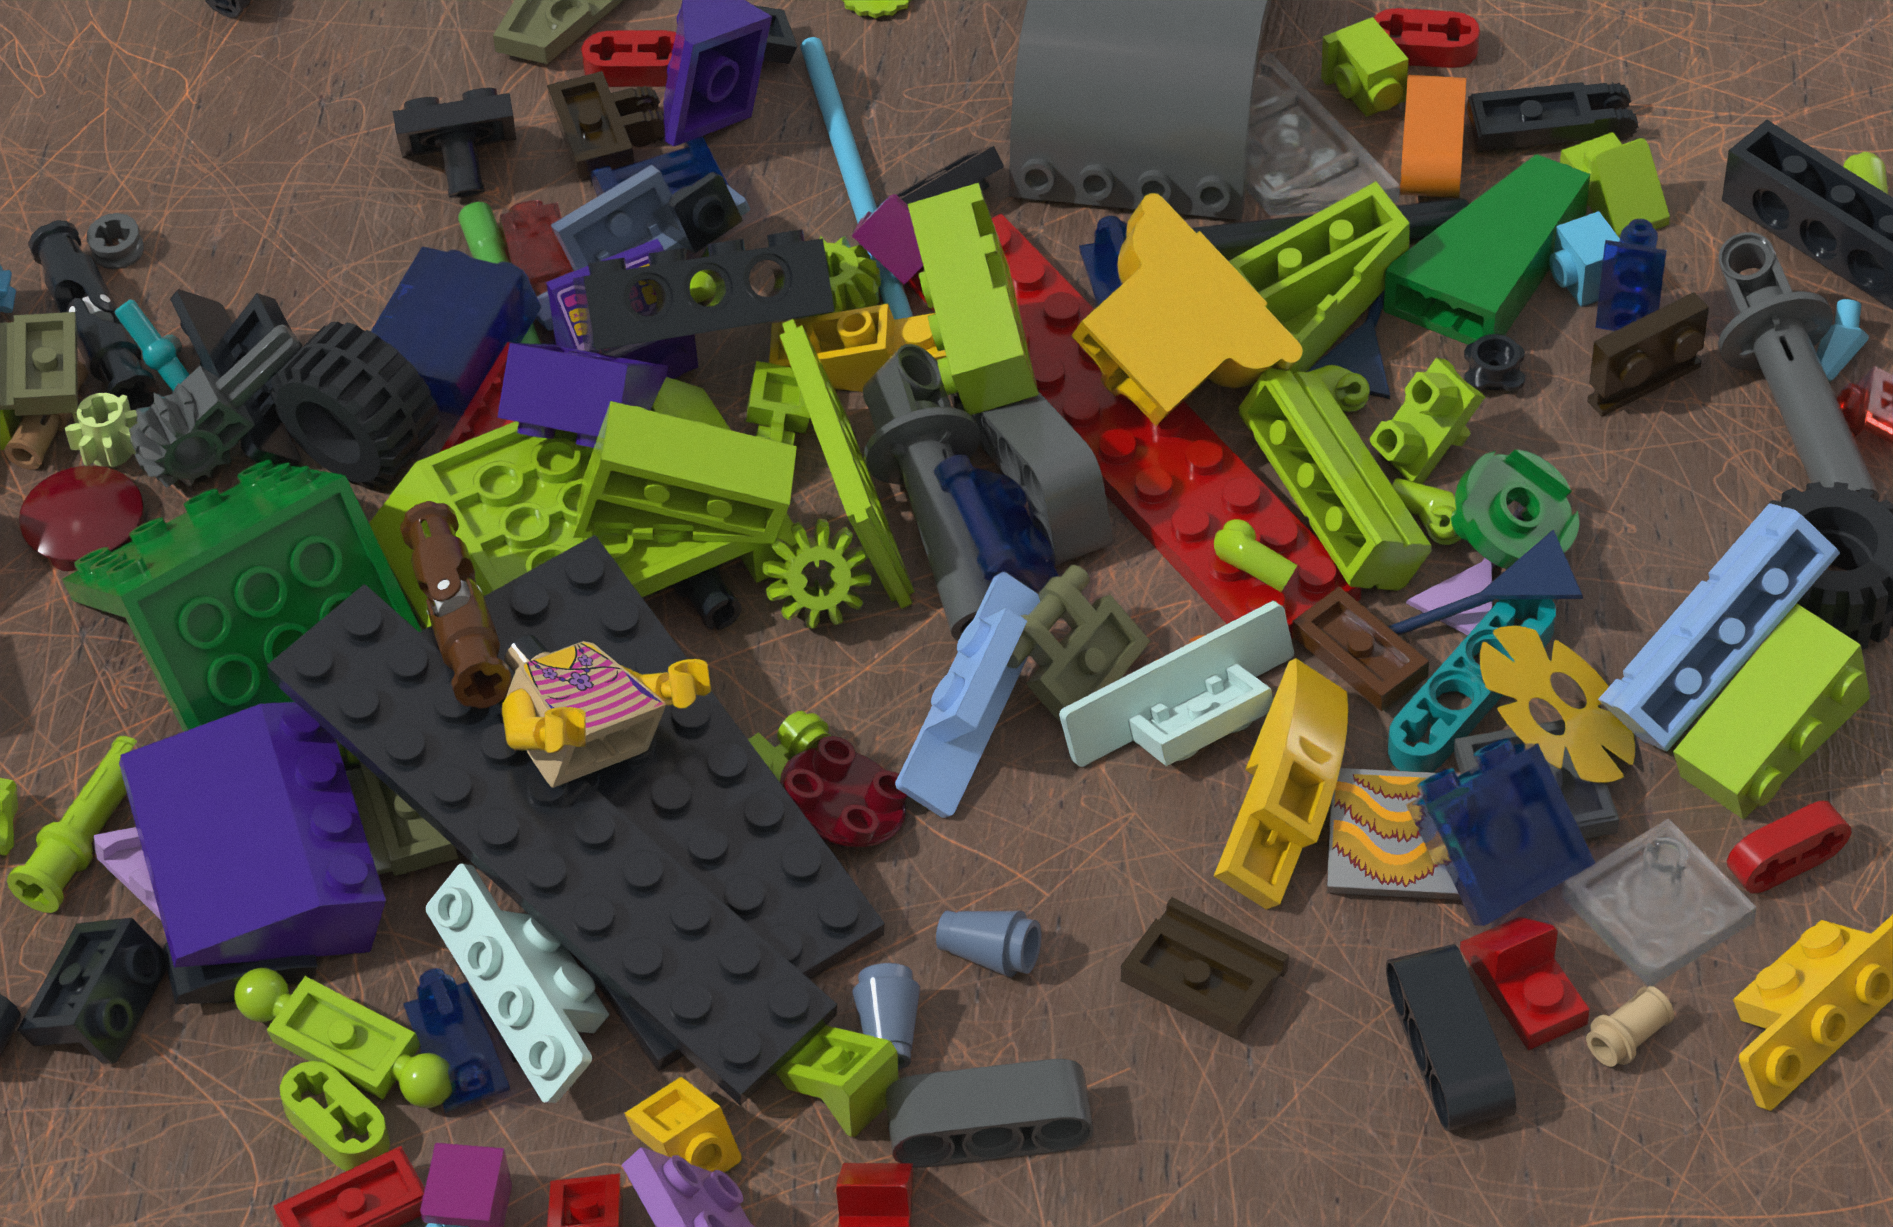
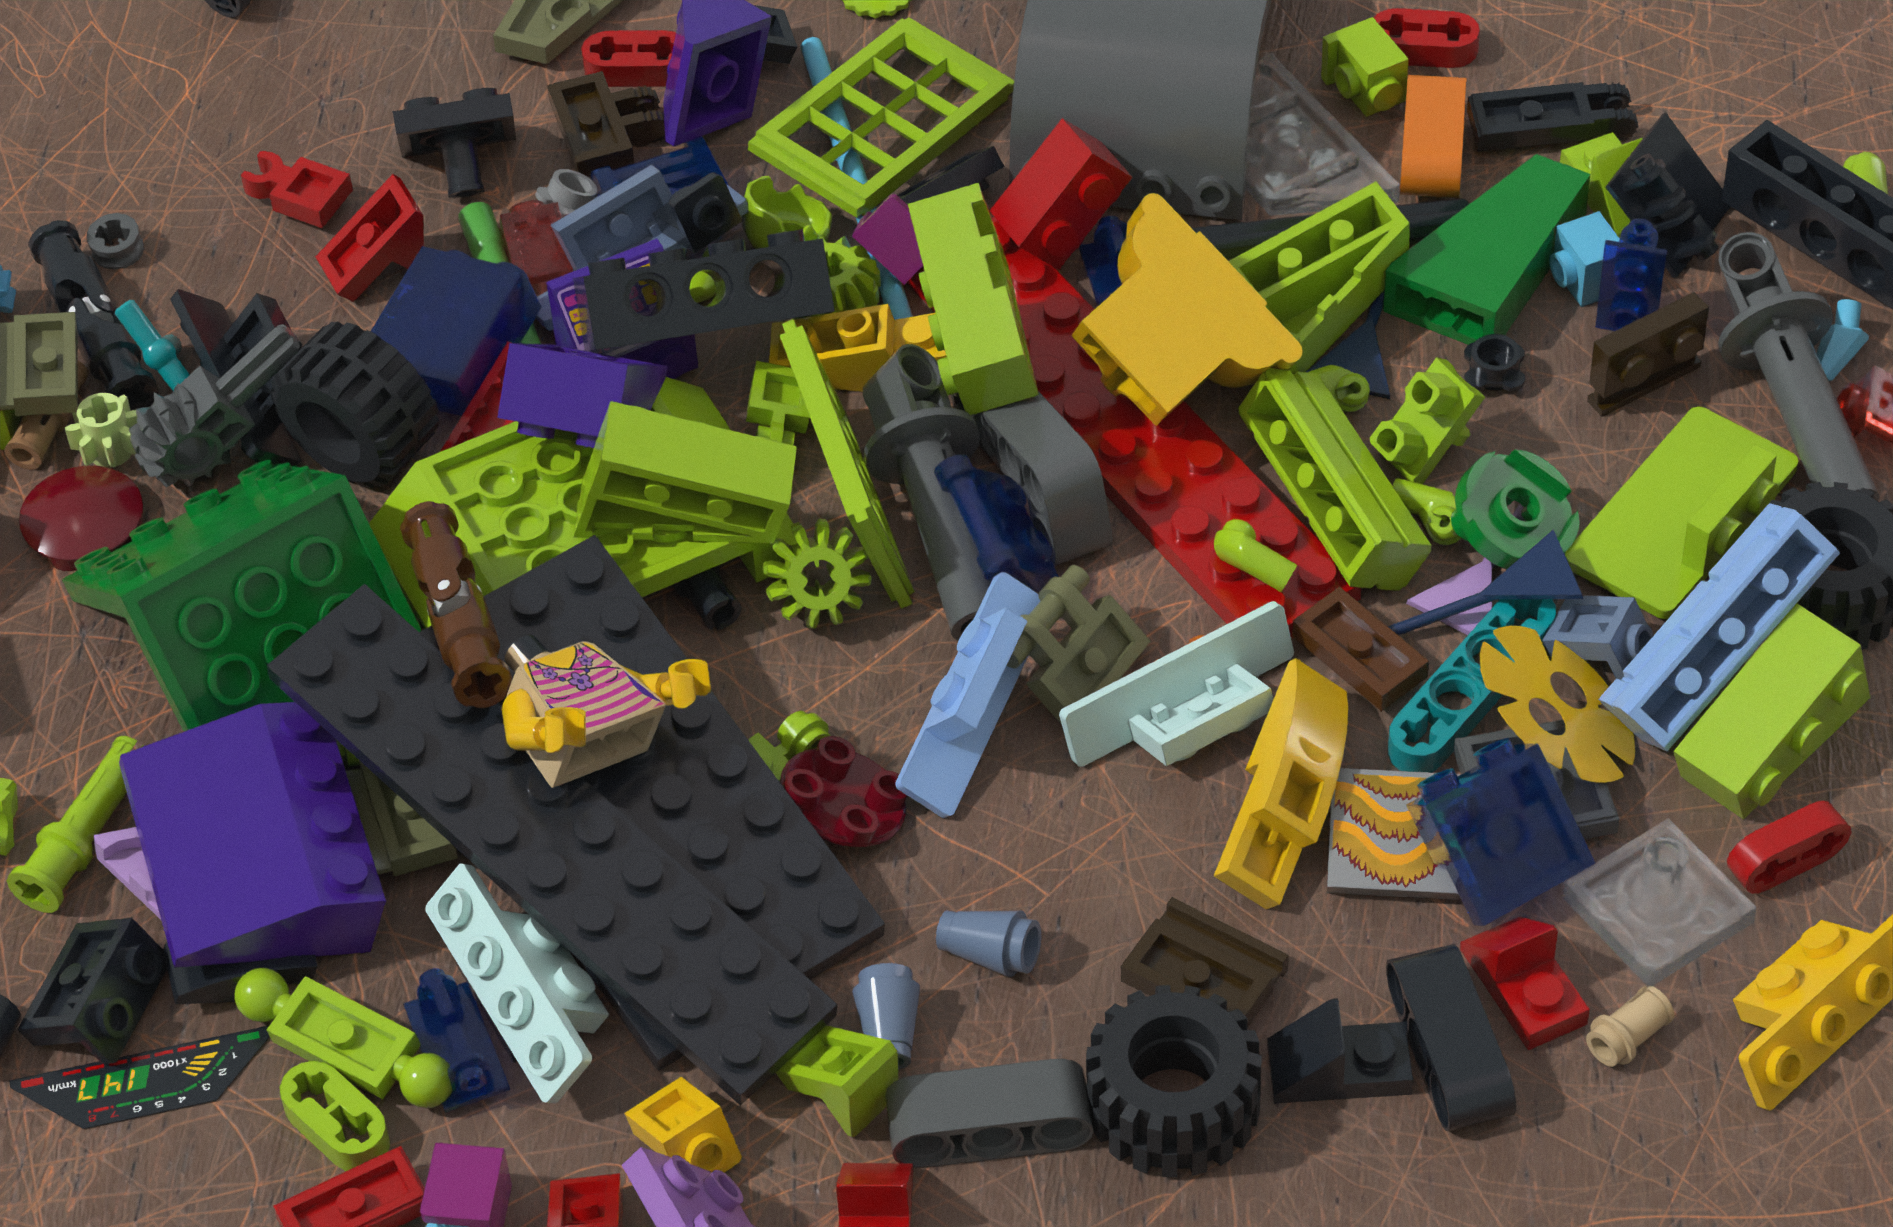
none -> black sticker [9,1025,270,1129]
none -> red plate [241,151,353,228]
none -> red slope [315,174,424,302]
none -> light grey plate [535,169,597,219]
none -> lime hair [742,176,832,249]
none -> lime piece [748,17,1014,218]
none -> red brick [990,118,1133,270]
none -> black tyre [1086,985,1262,1177]
none -> black slope [1267,998,1413,1104]
none -> sand blue bracket [1542,596,1654,680]
none -> lime bracket [1565,407,1798,619]
none -> black hinge [1605,113,1731,278]

